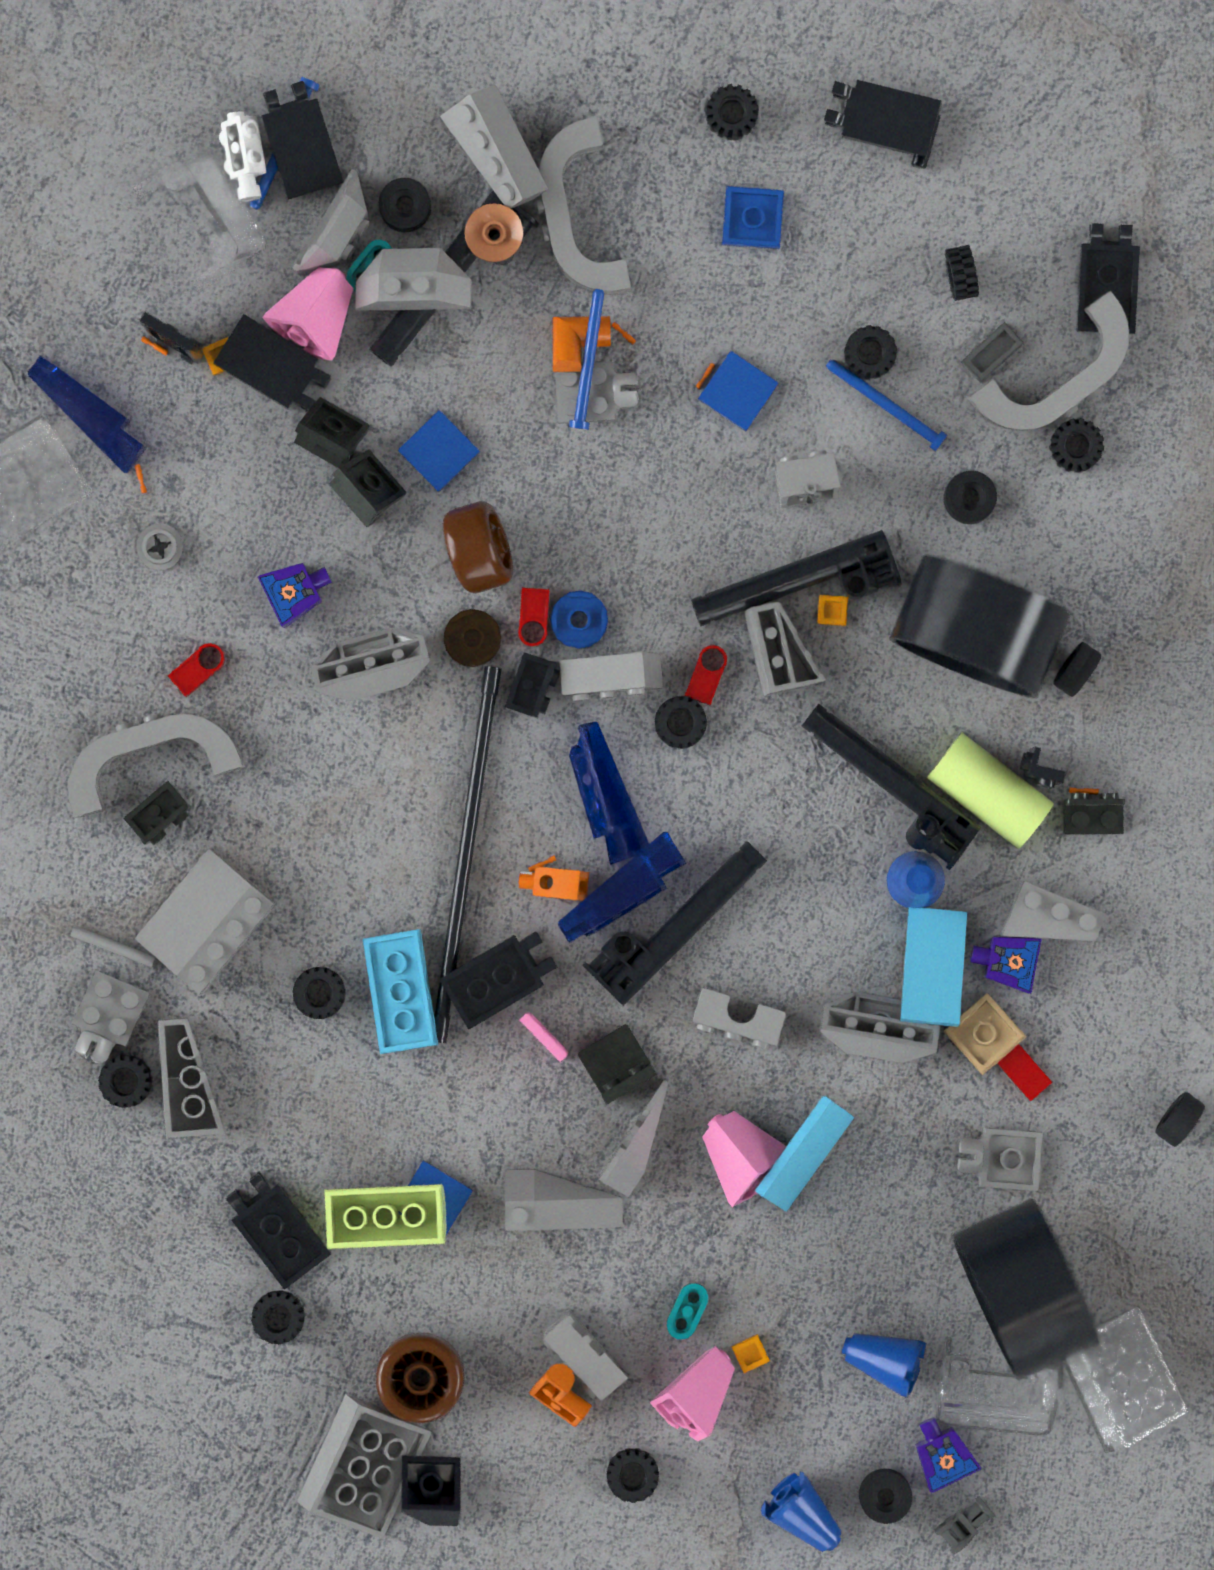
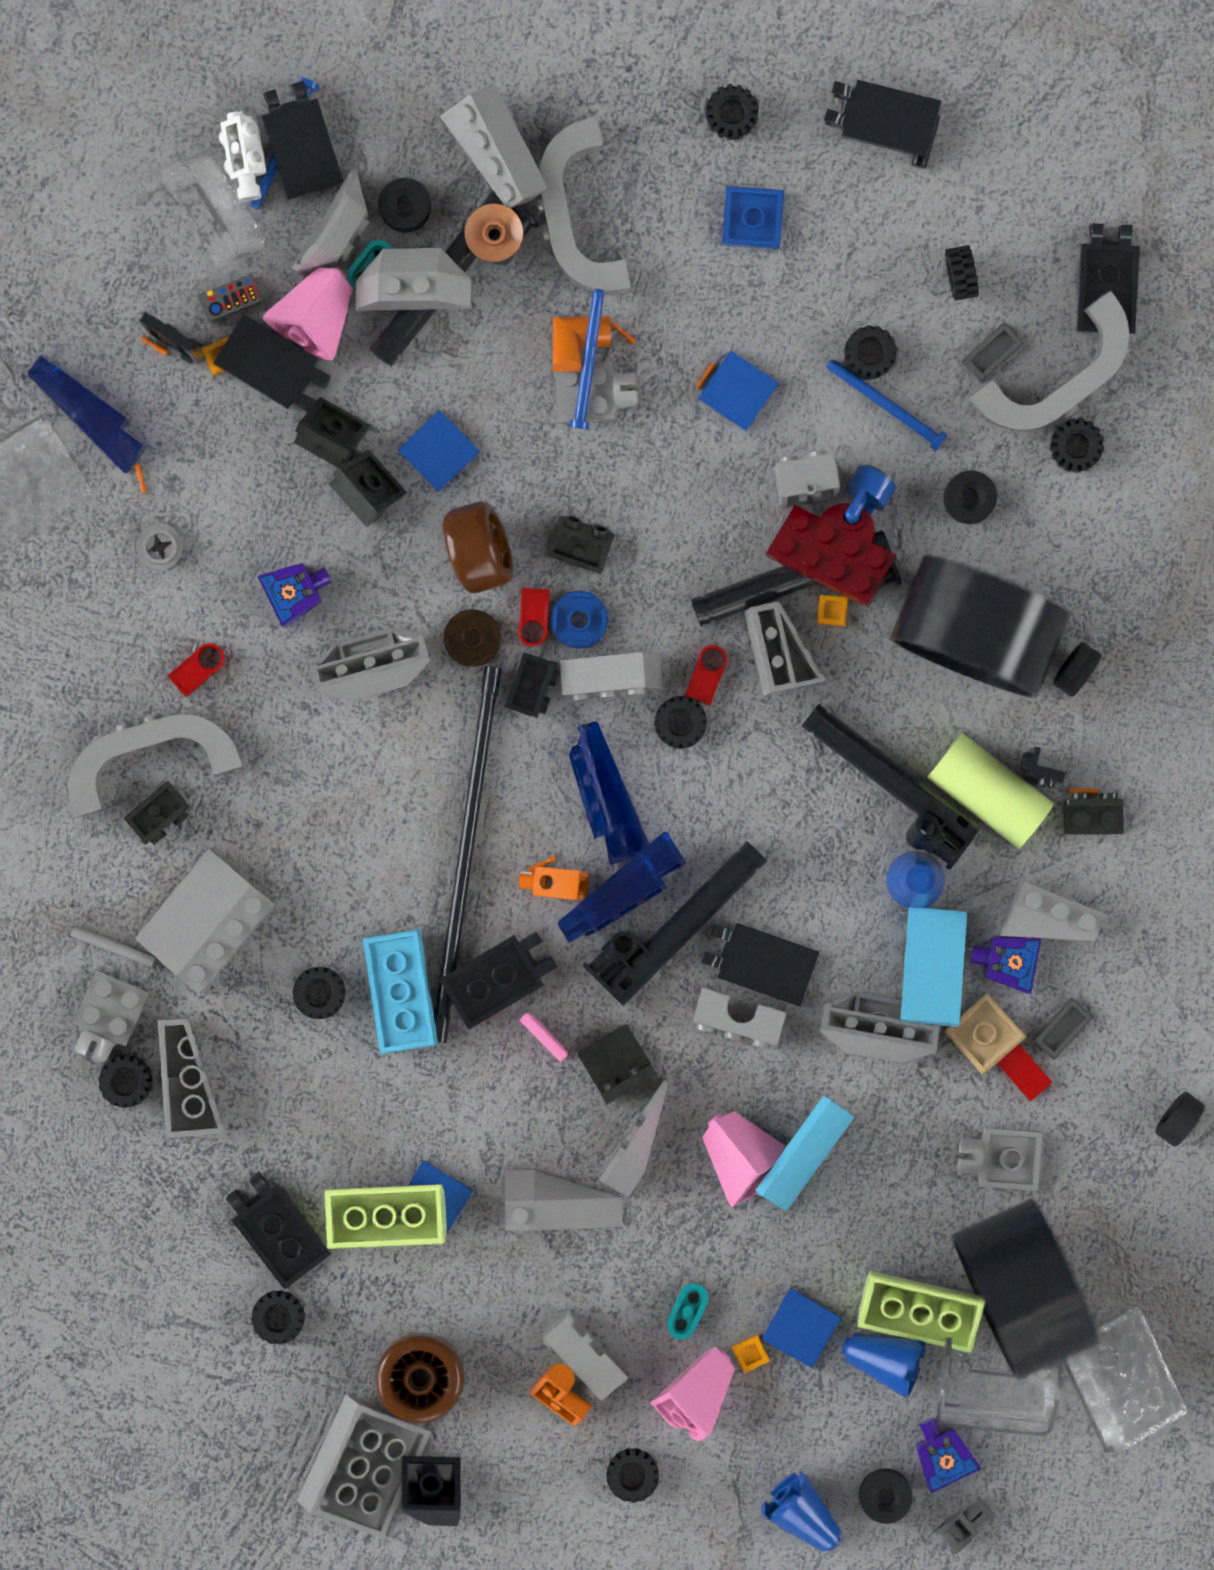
none -> tile [197,274,262,323]
none -> pearl dark grey bracket [546,515,615,574]
none -> black tile [701,923,819,1007]
none -> blue tile [761,1288,841,1368]
none -> dark red plate [766,465,897,608]
none -> yellowish green brick [857,1270,985,1353]
none -> dark grey tile [1032,997,1093,1060]

